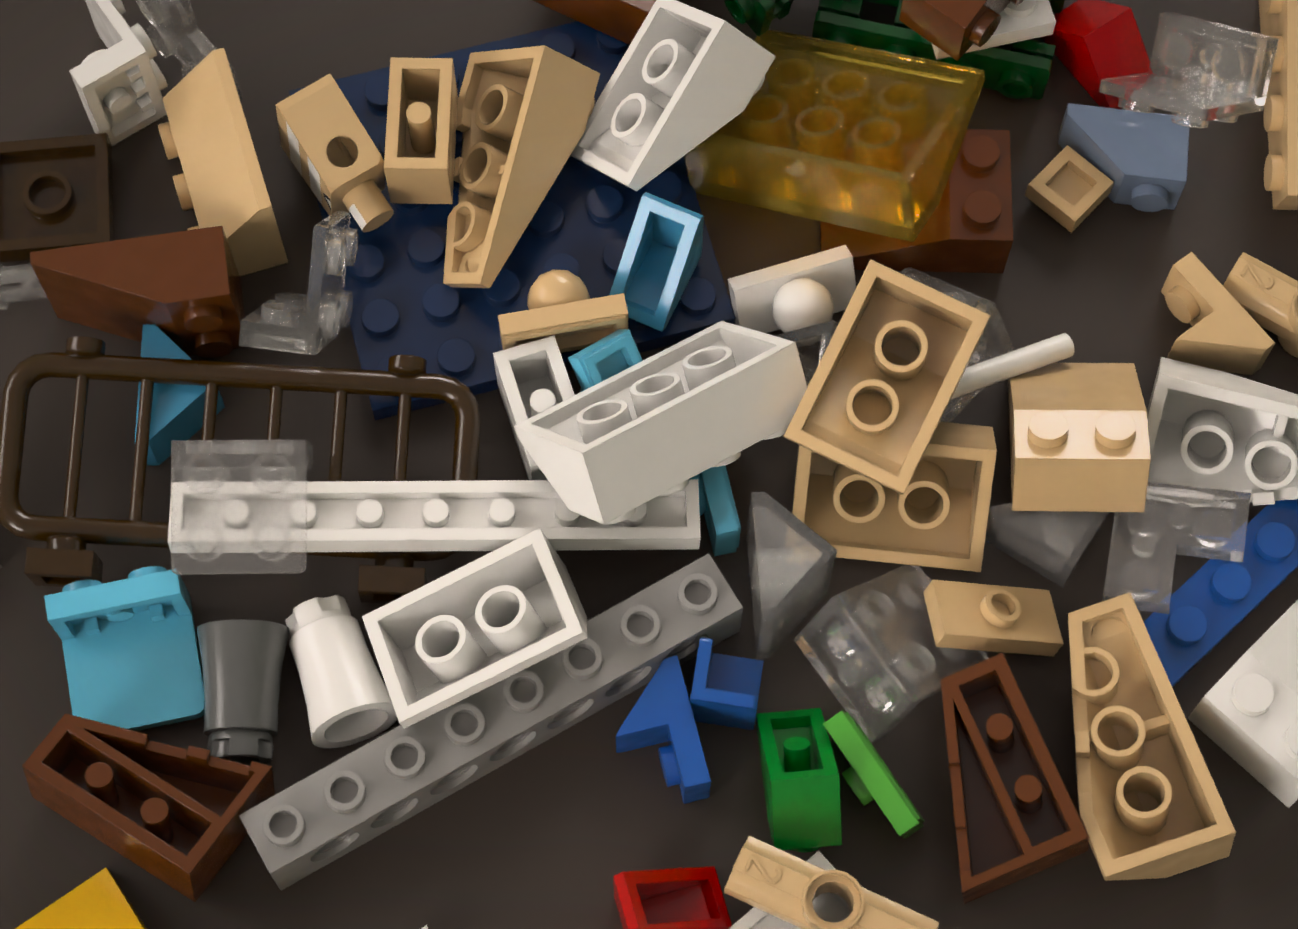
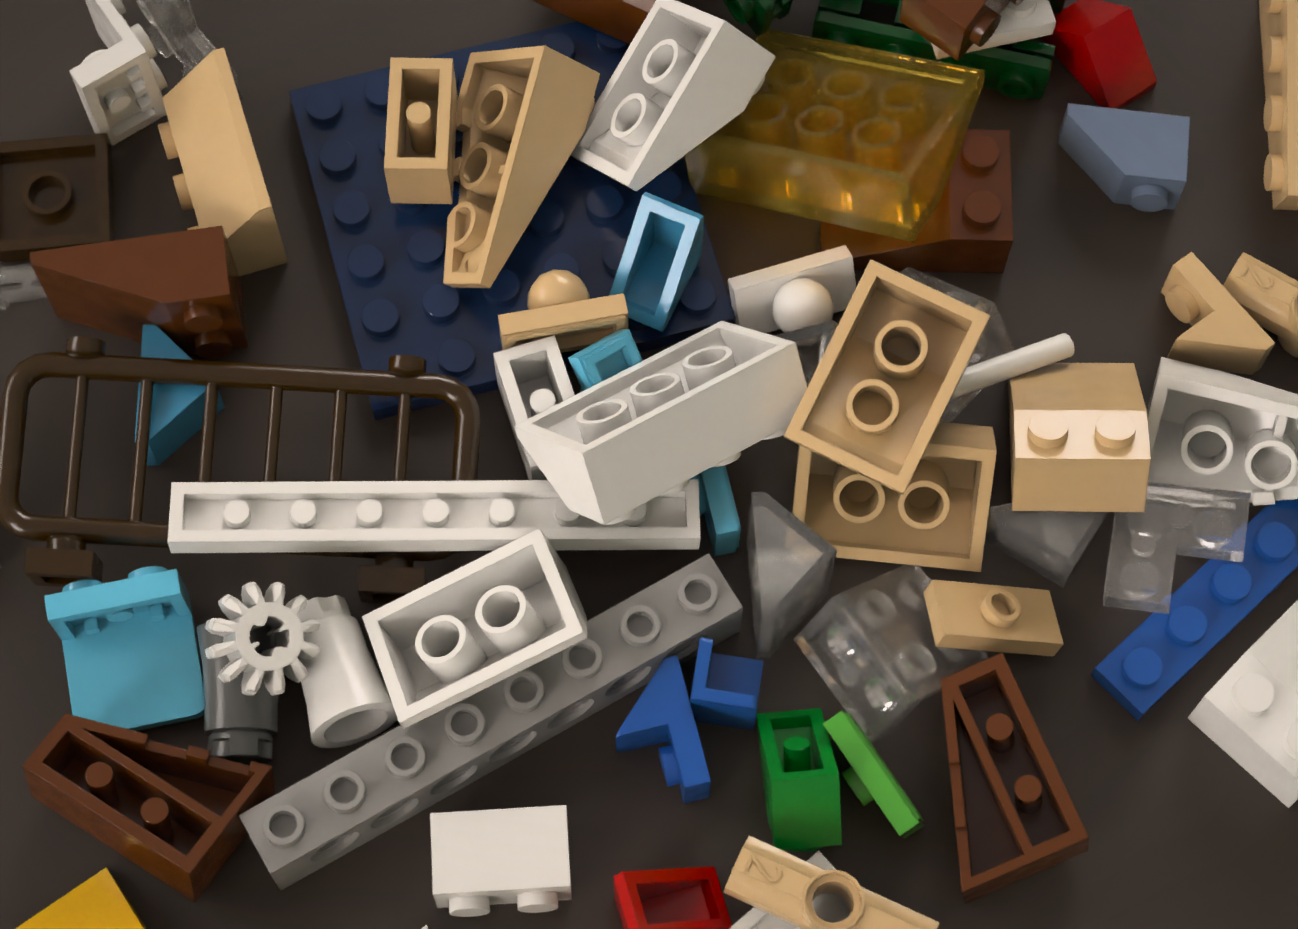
clear bracket [171,440,313,575] -> none
clear bracket [239,210,359,356] -> none
tan torso [276,73,394,232] -> none
tan plate [1025,145,1114,233] -> none
tan wedge [1068,592,1236,881] -> none
clear bracket [1099,12,1279,128] -> none
none -> white gear [205,582,321,696]
none -> white brick [430,805,572,917]

